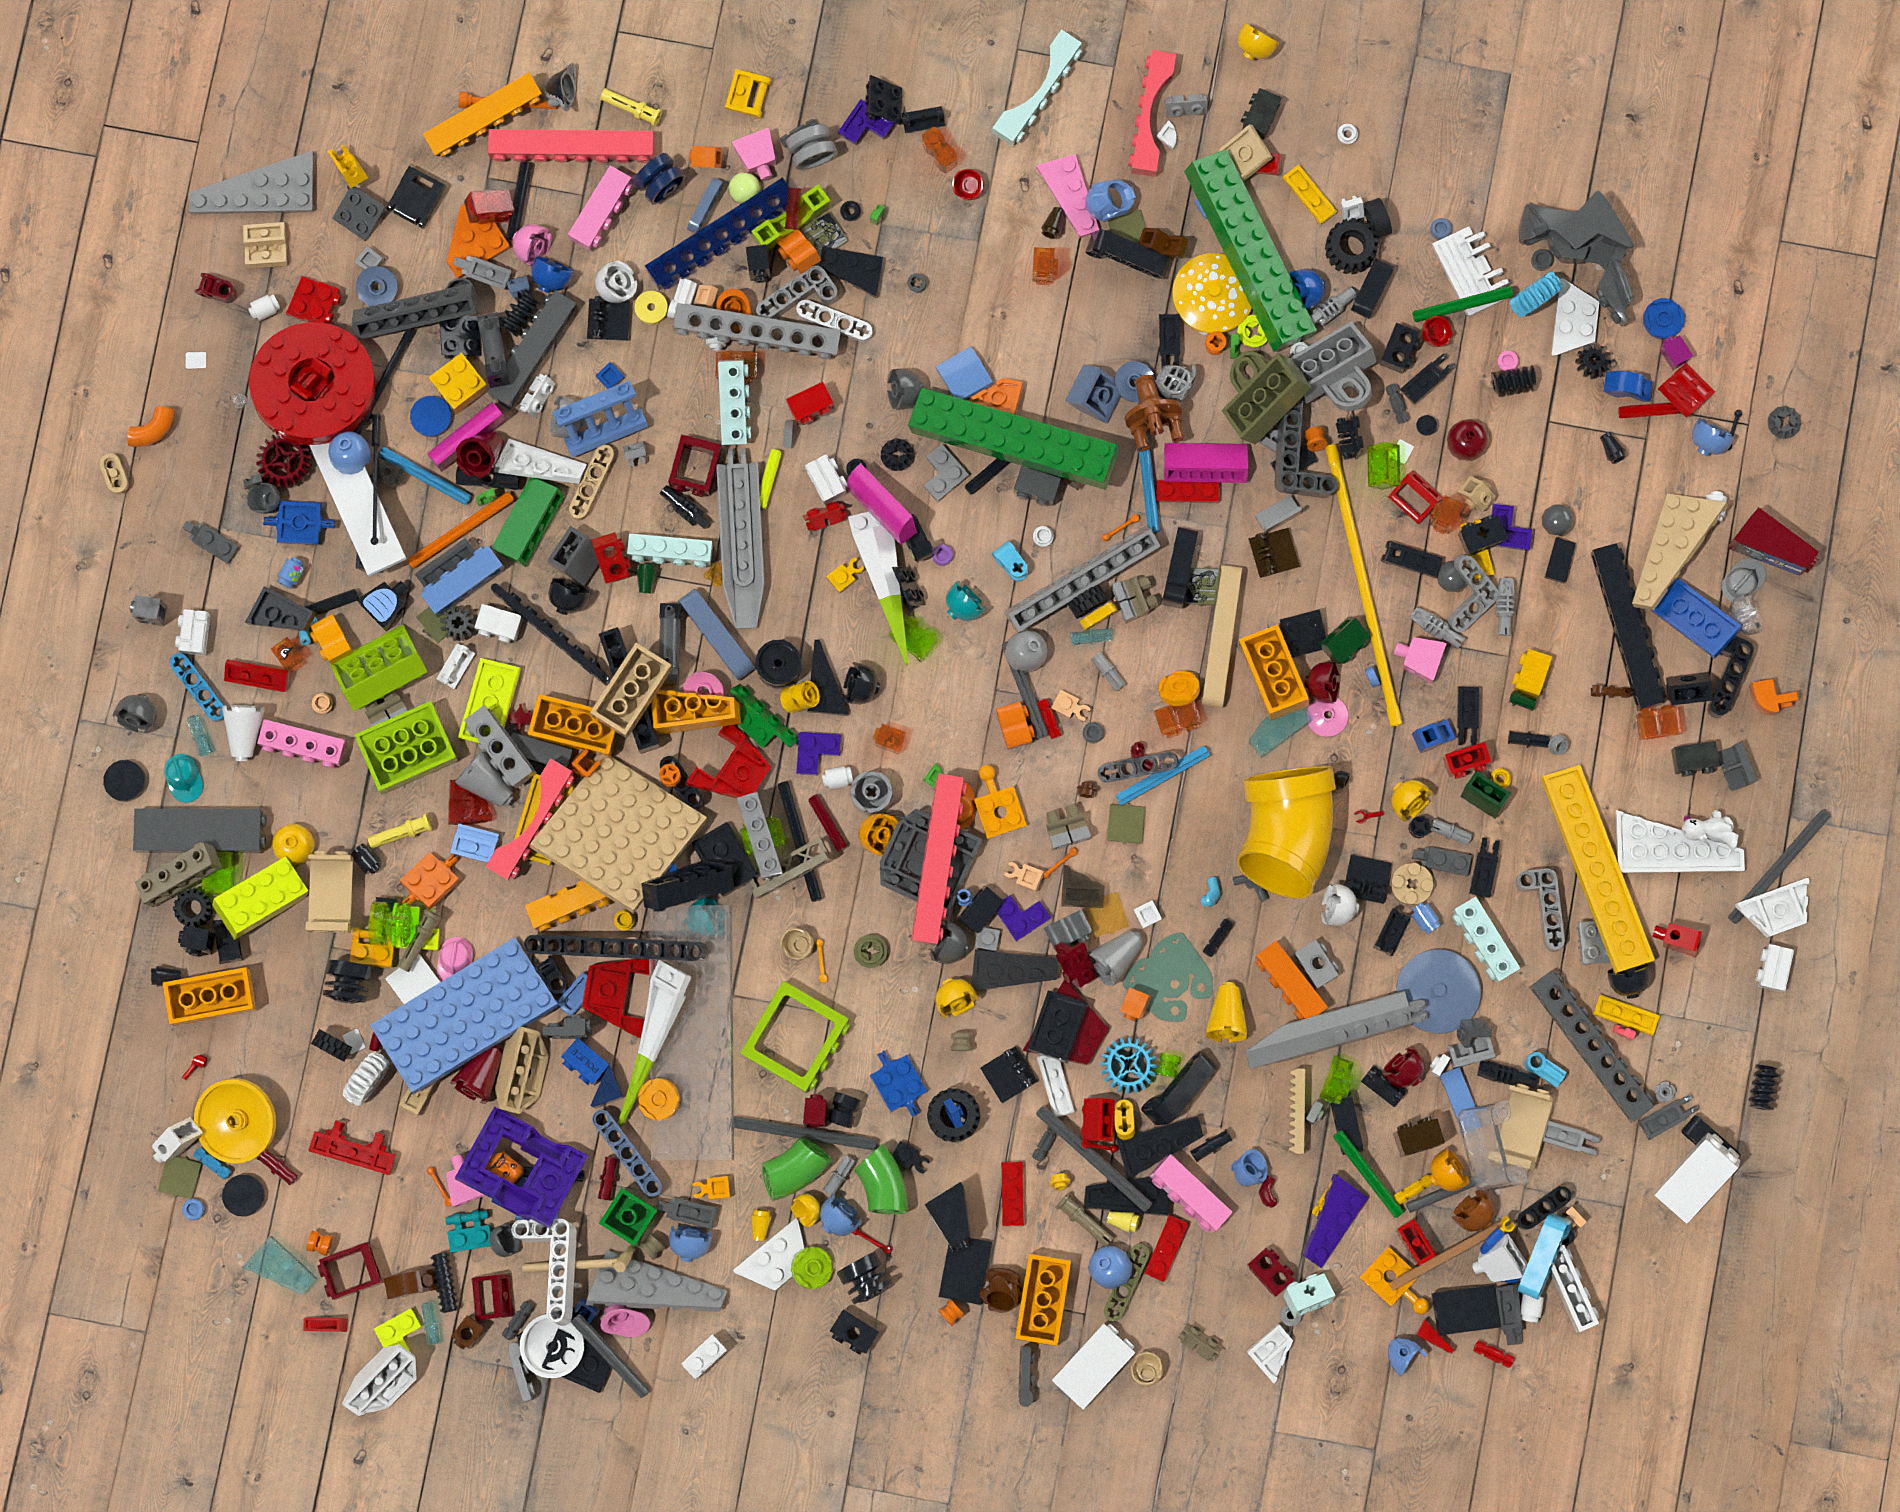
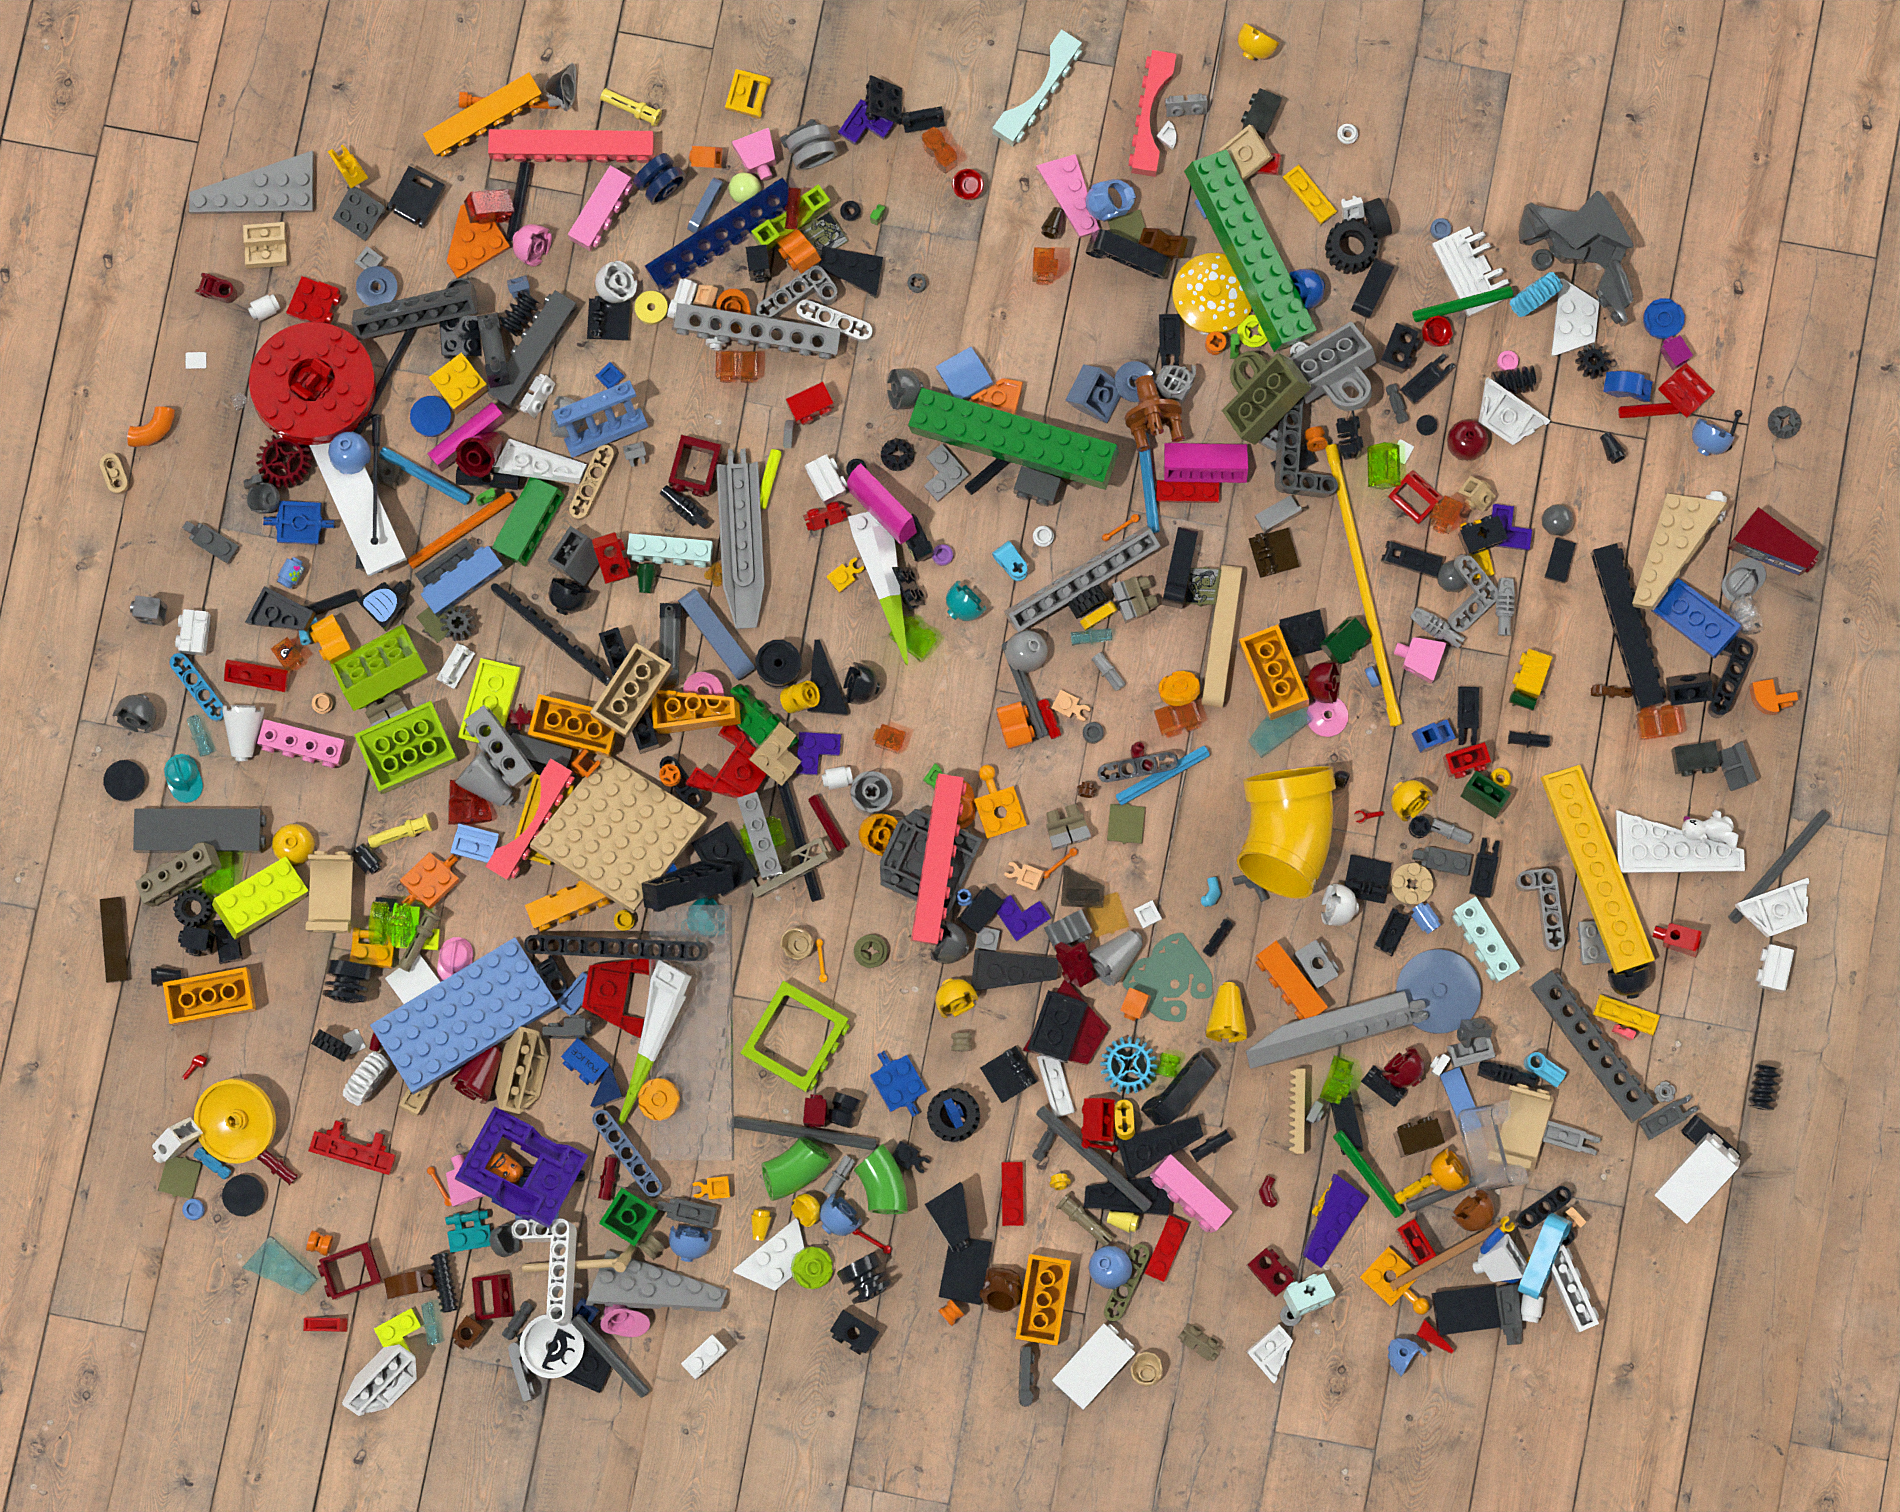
light grey hinge [452,255,511,290] -> none
white brick [474,604,523,644] -> none
blue cylinder [531,256,574,293] -> none
light aqua brick [718,359,751,445] -> none
medium blue helmet [1231,1149,1268,1186] -> none
light grey hinge [1310,286,1357,328] -> none
red axle [1473,1341,1514,1368] -> none
light grey plate [1548,734,1569,755] -> none
none -> dark brown tile [100,897,128,983]
none -> tan brick [749,722,801,786]
none -> white wing [1479,377,1550,445]

